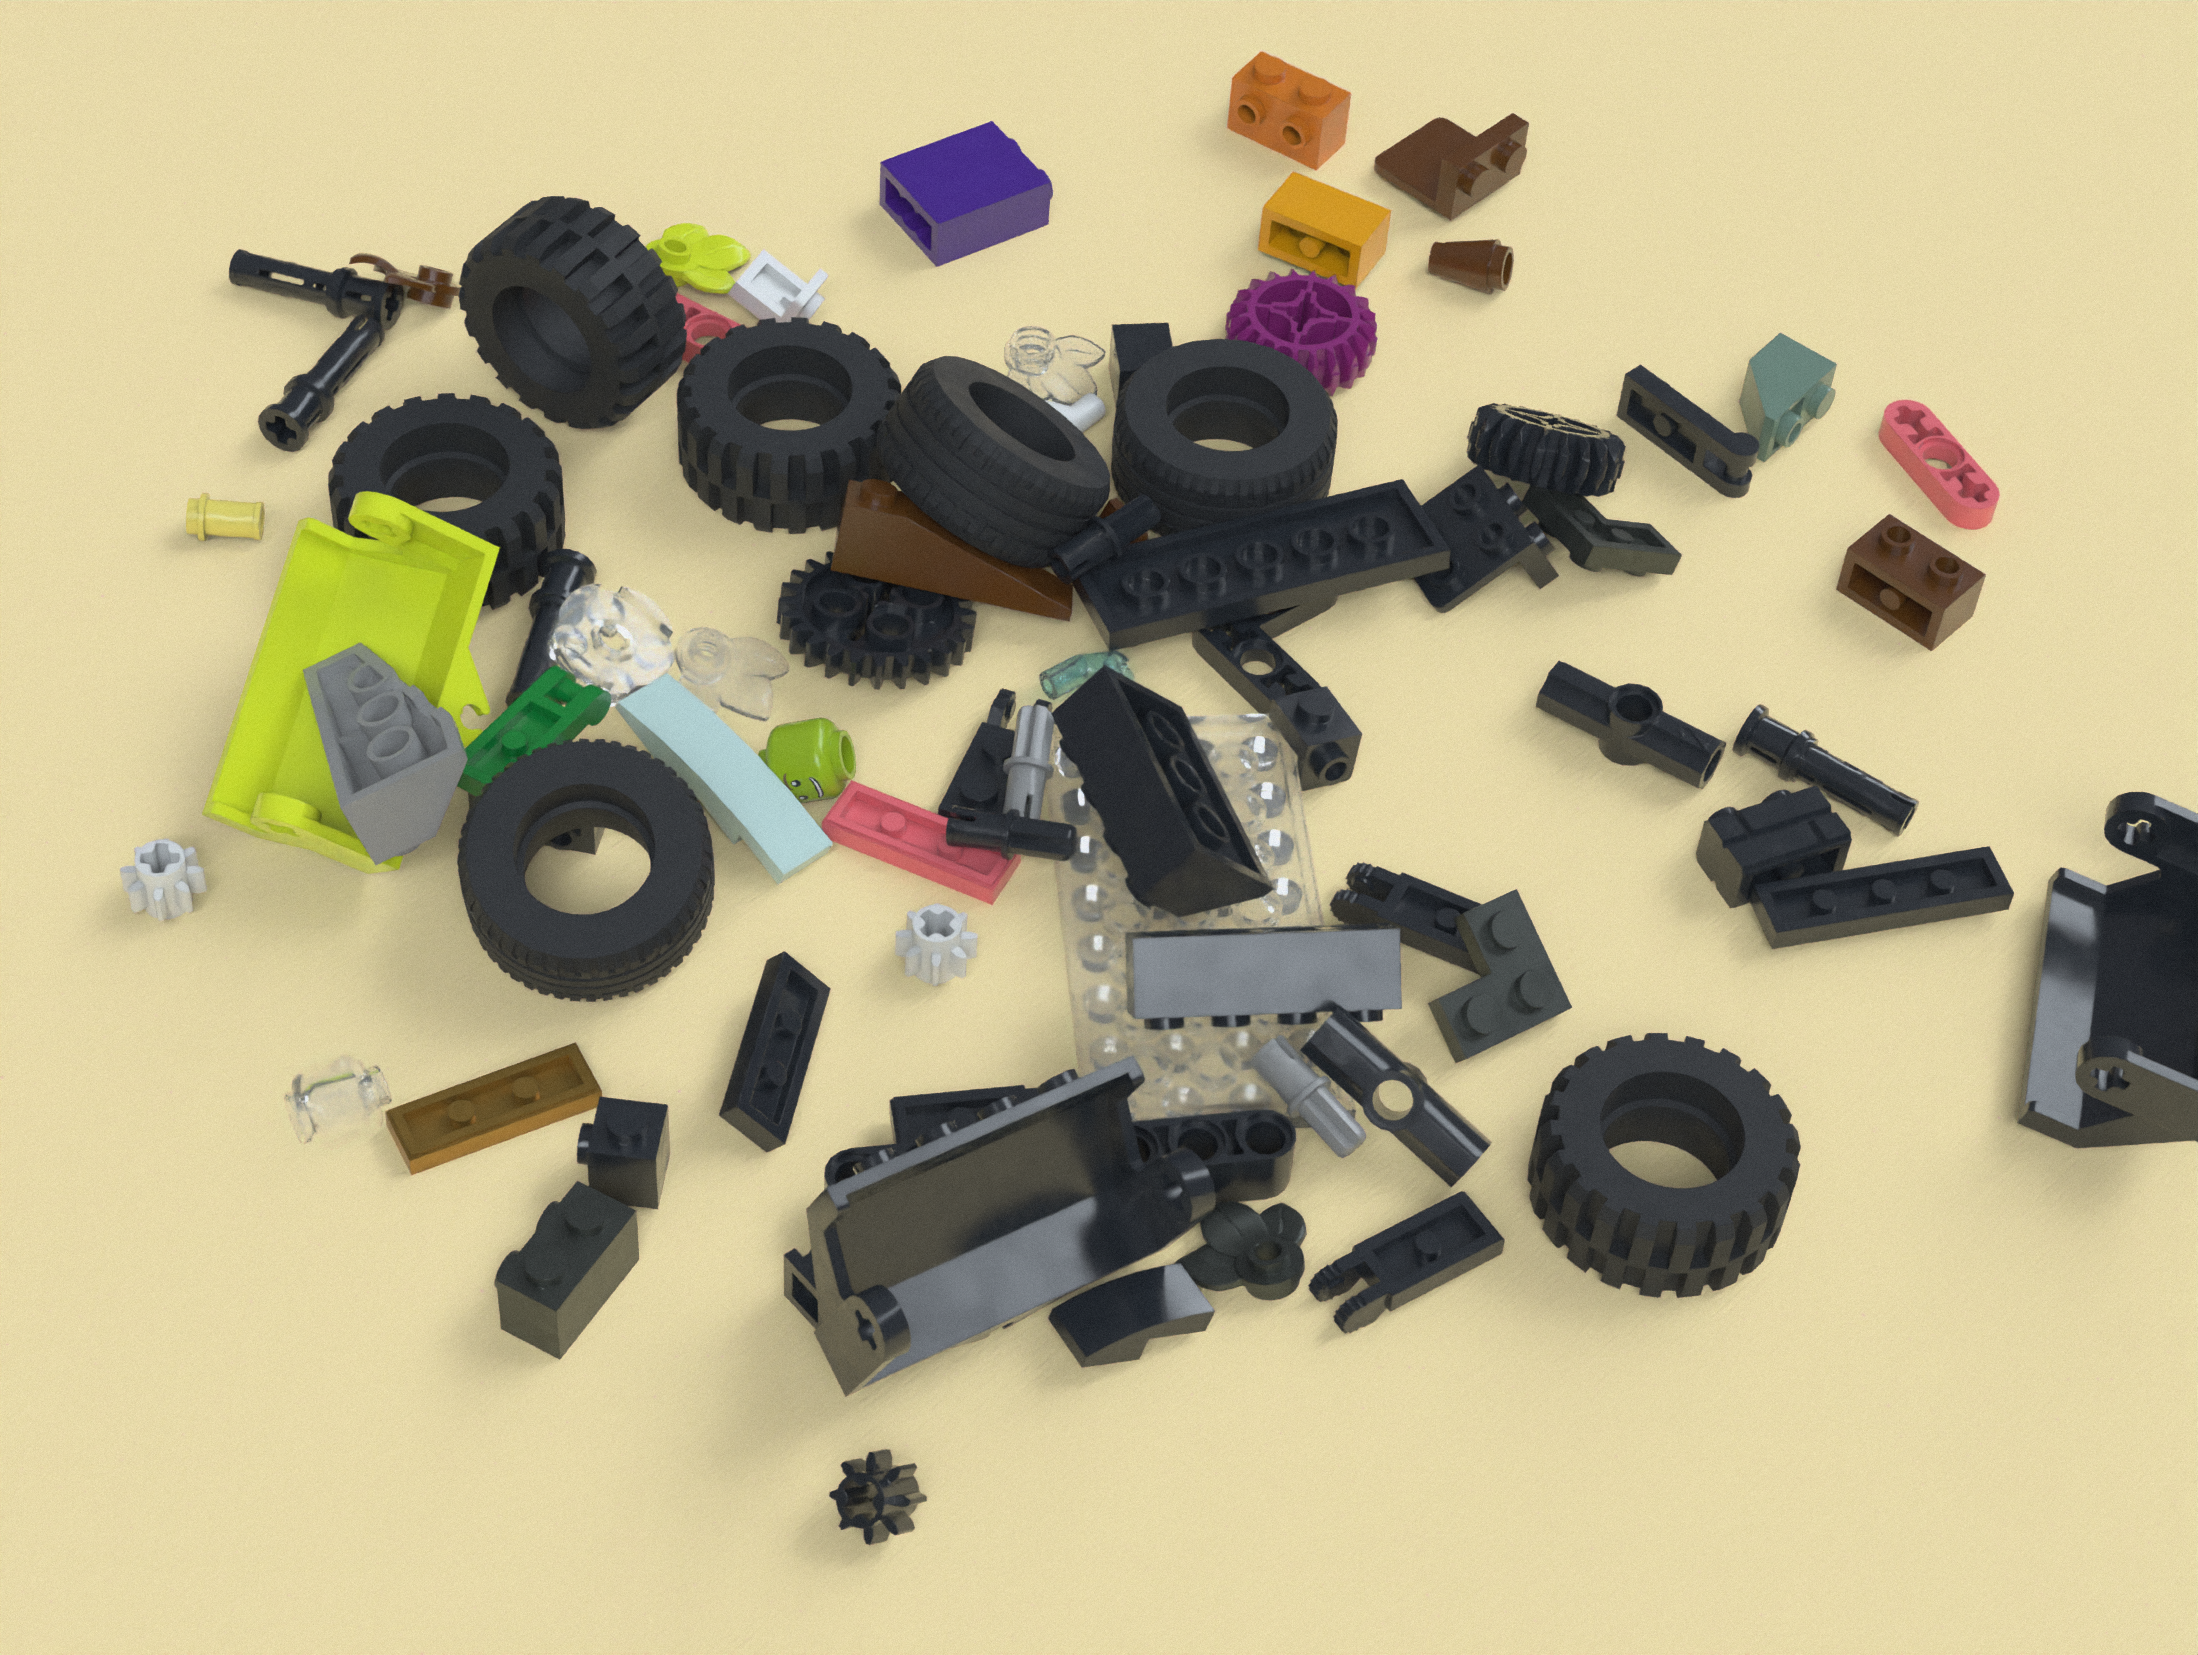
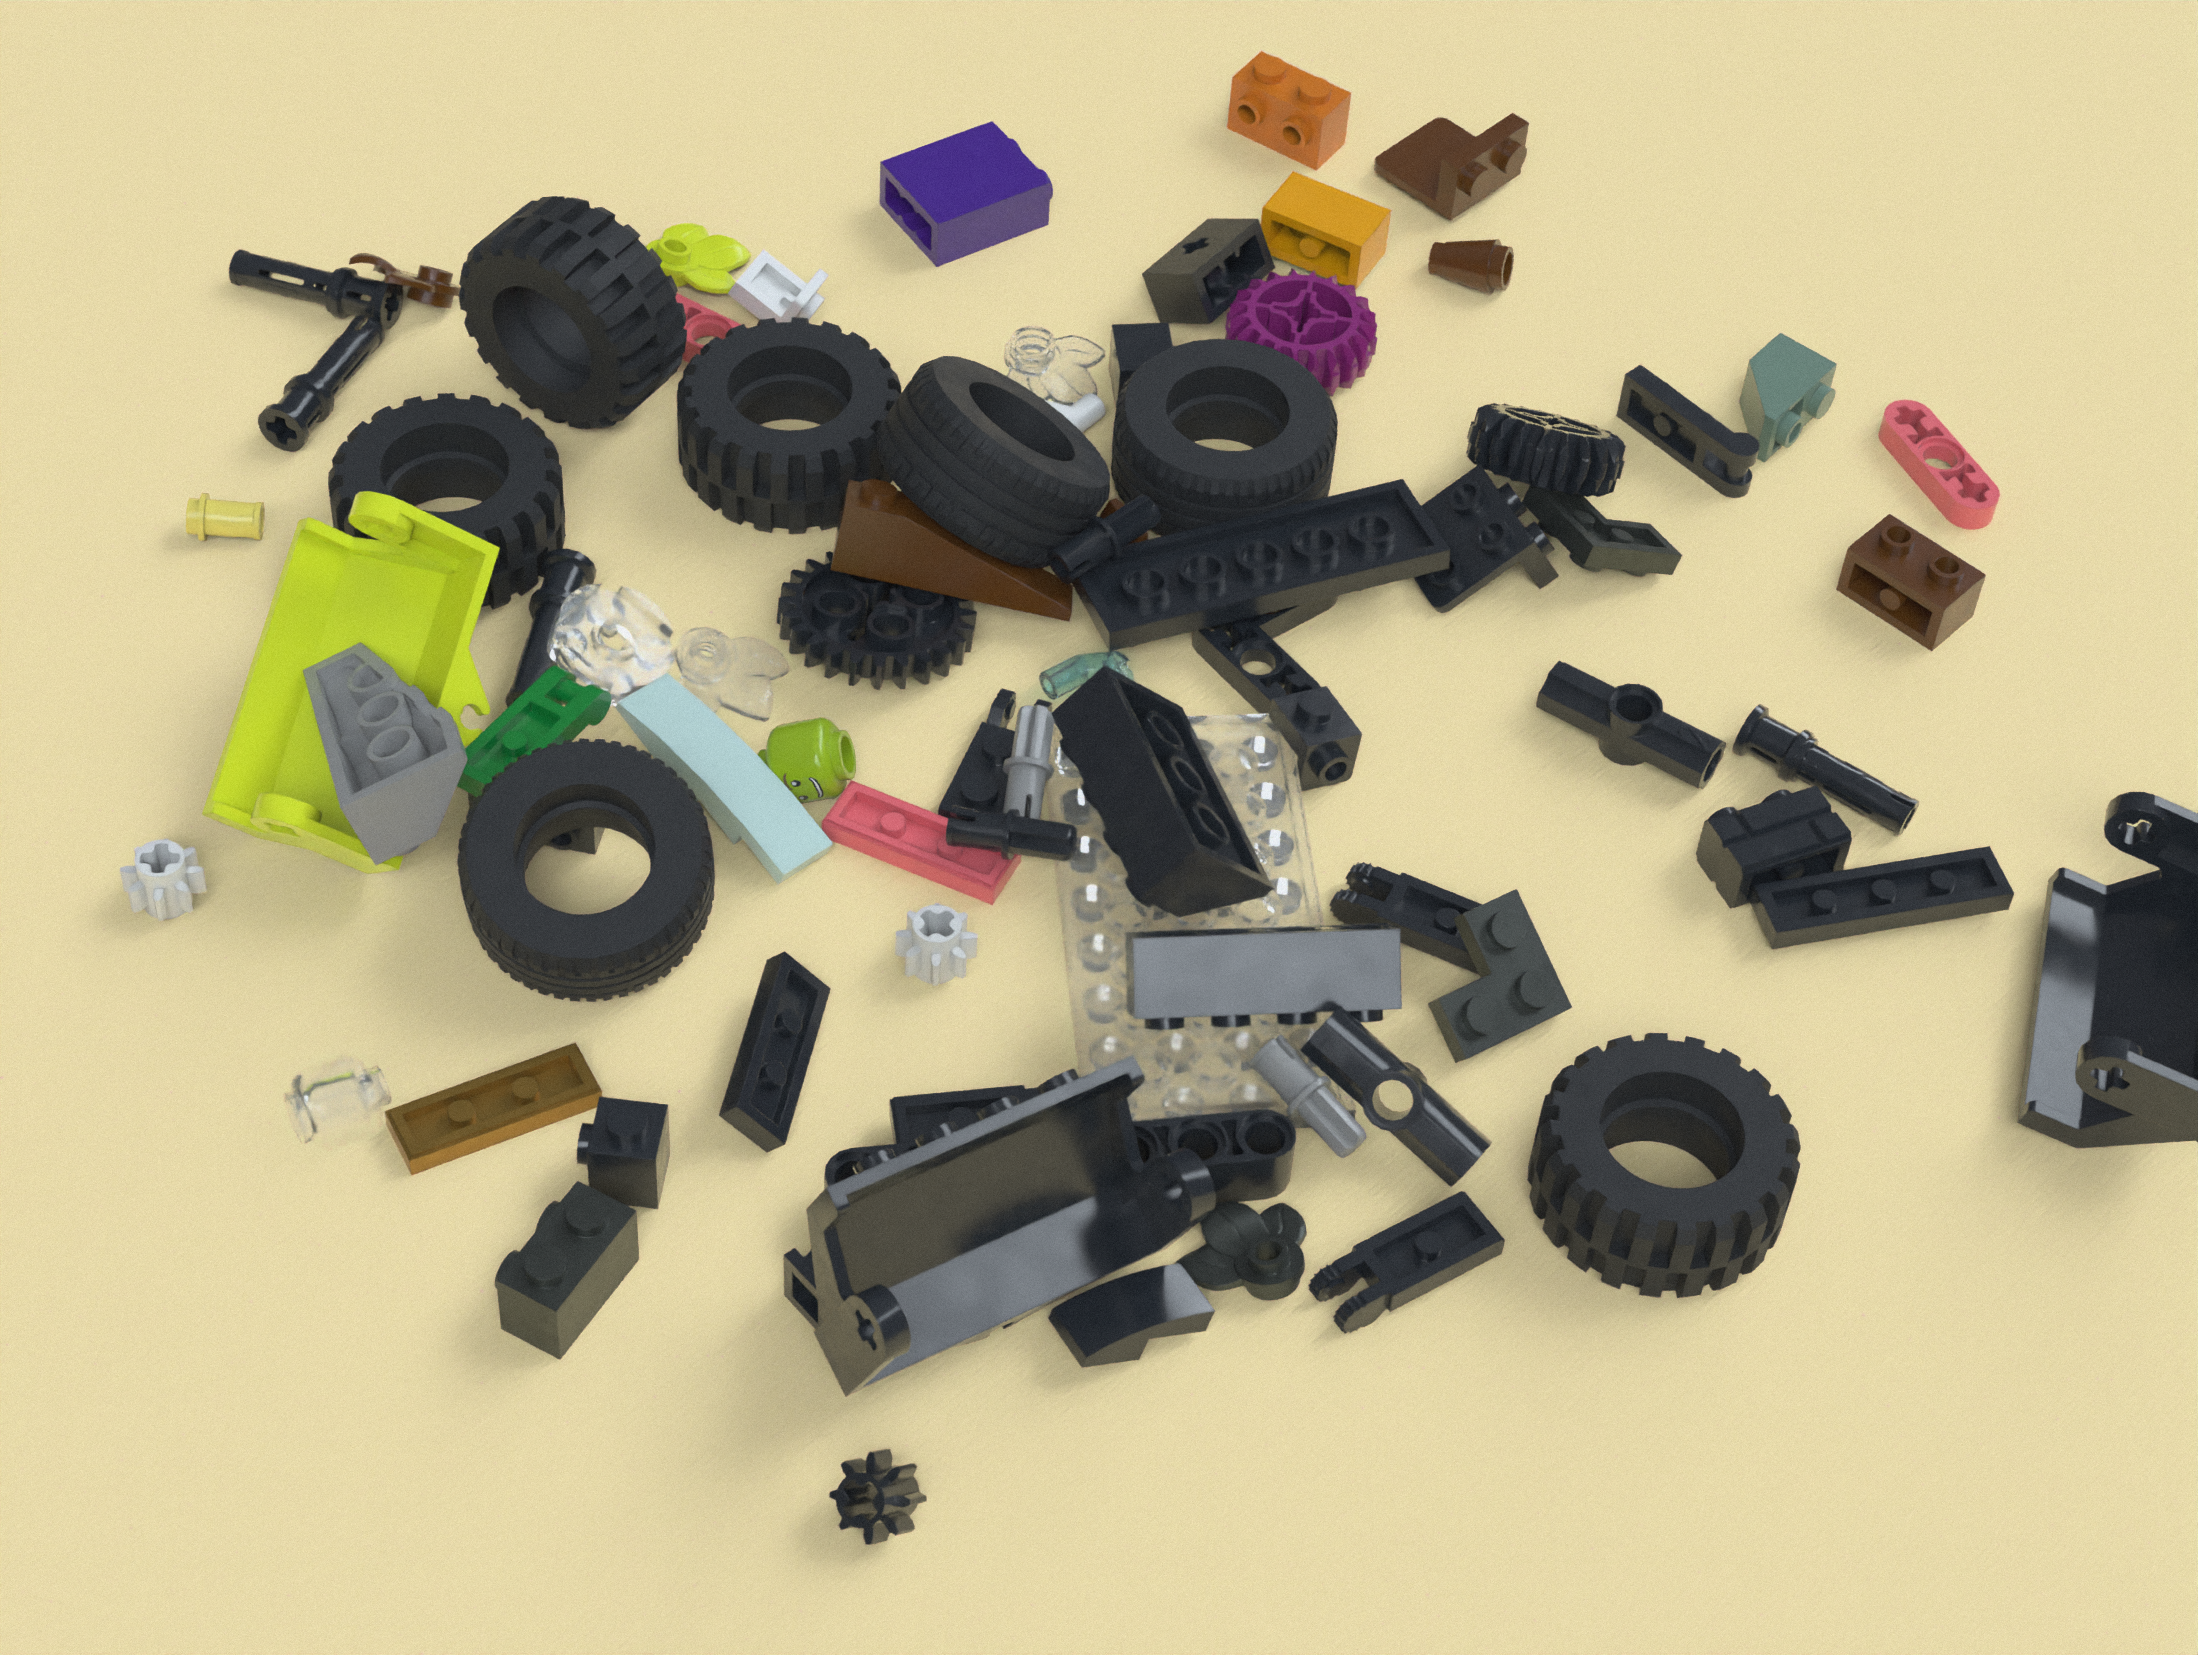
none -> black brick [1142,218,1275,324]

